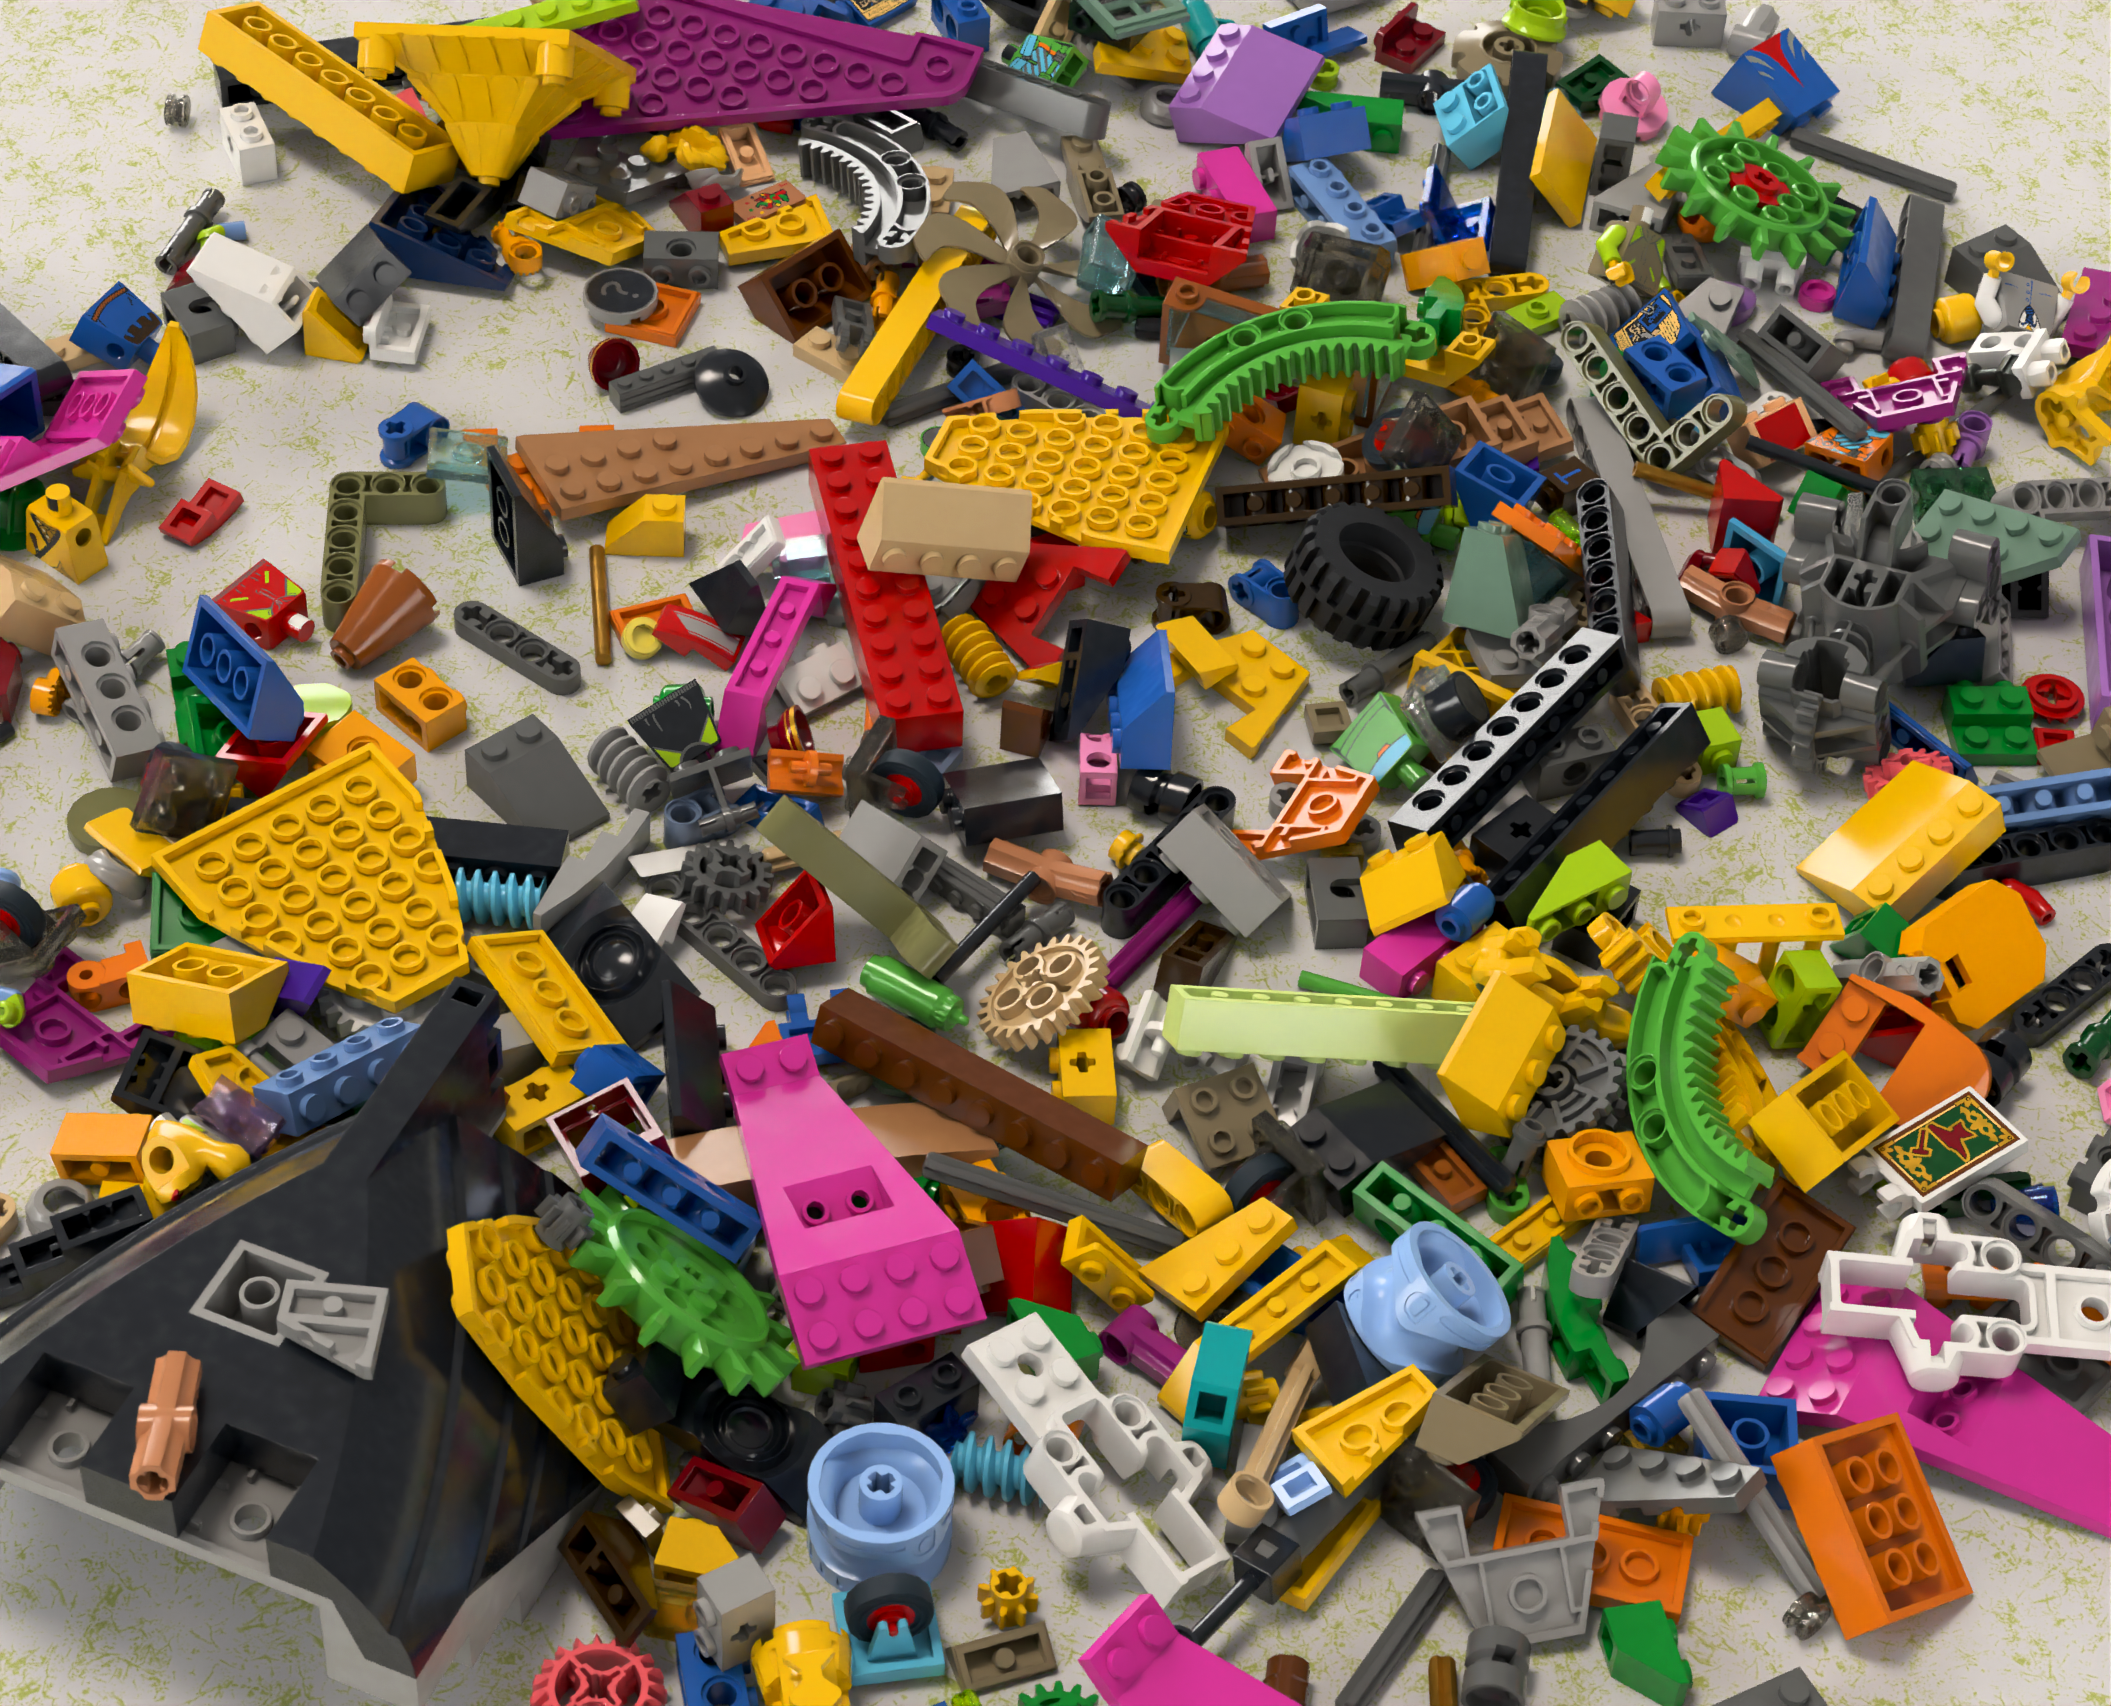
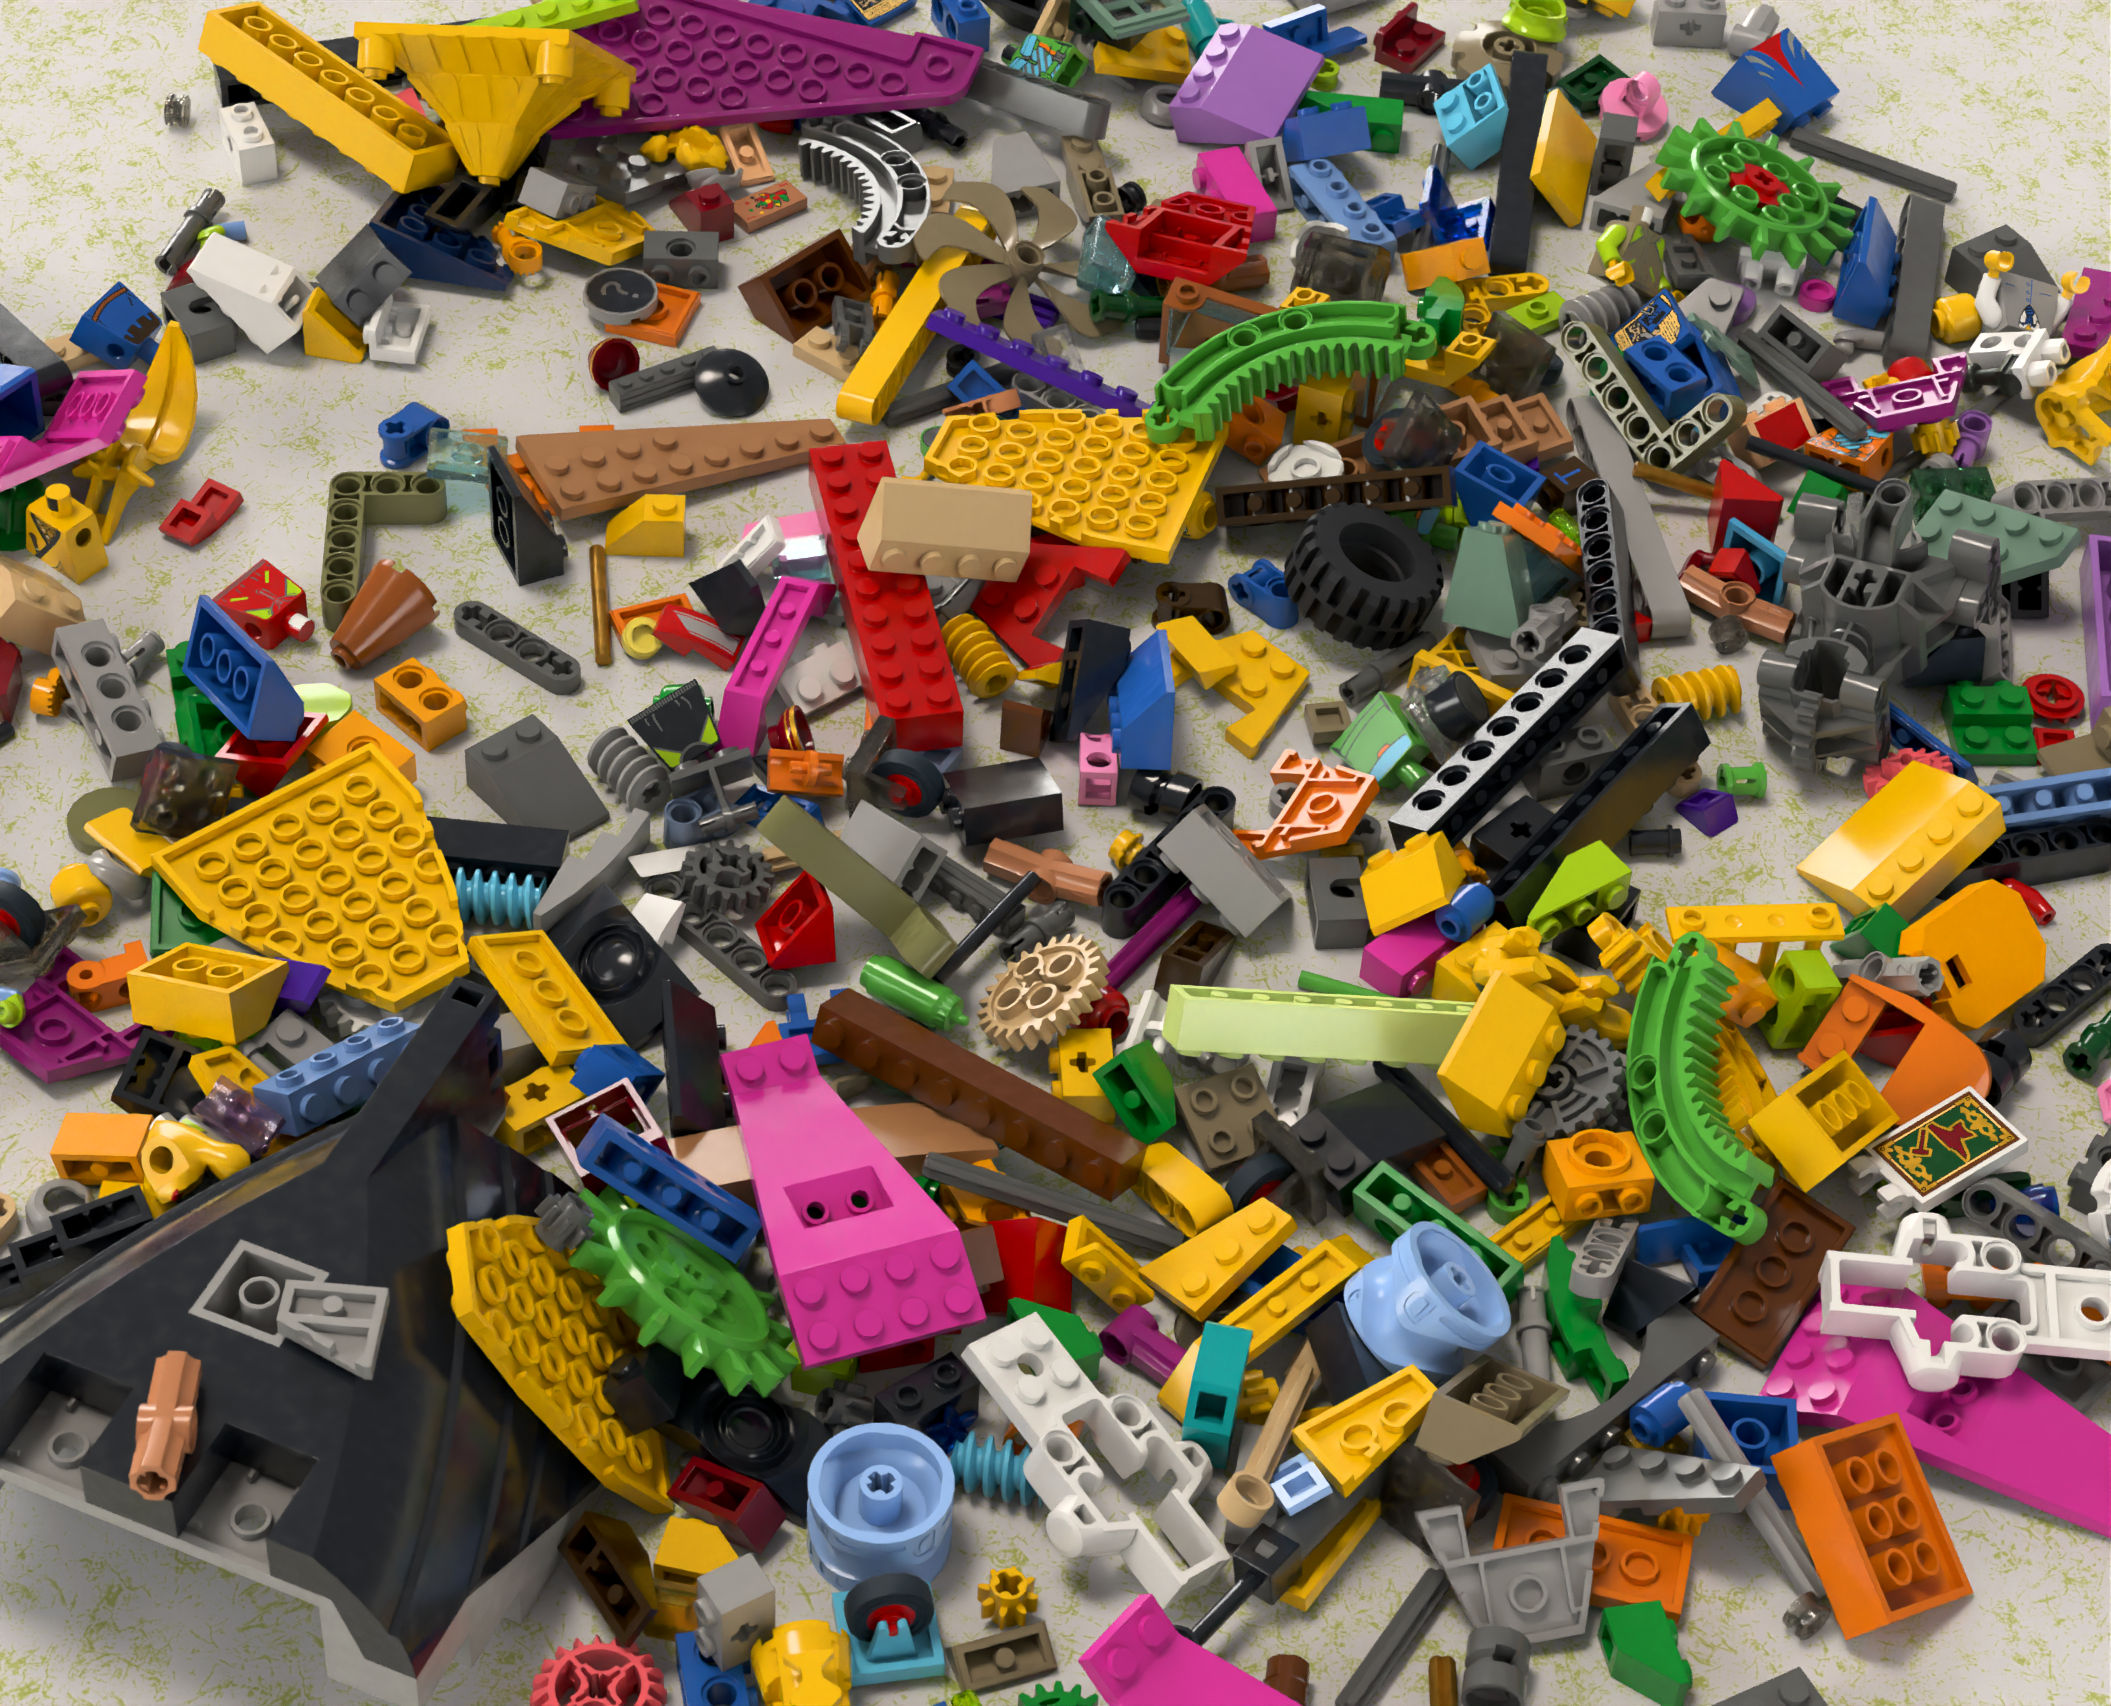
dark tan plate [615,1494,666,1559] -> none
yellow wing [719,194,833,266] -> none
lime brick [1696,706,1742,775] -> none
none -> green slope [1092,1039,1176,1145]

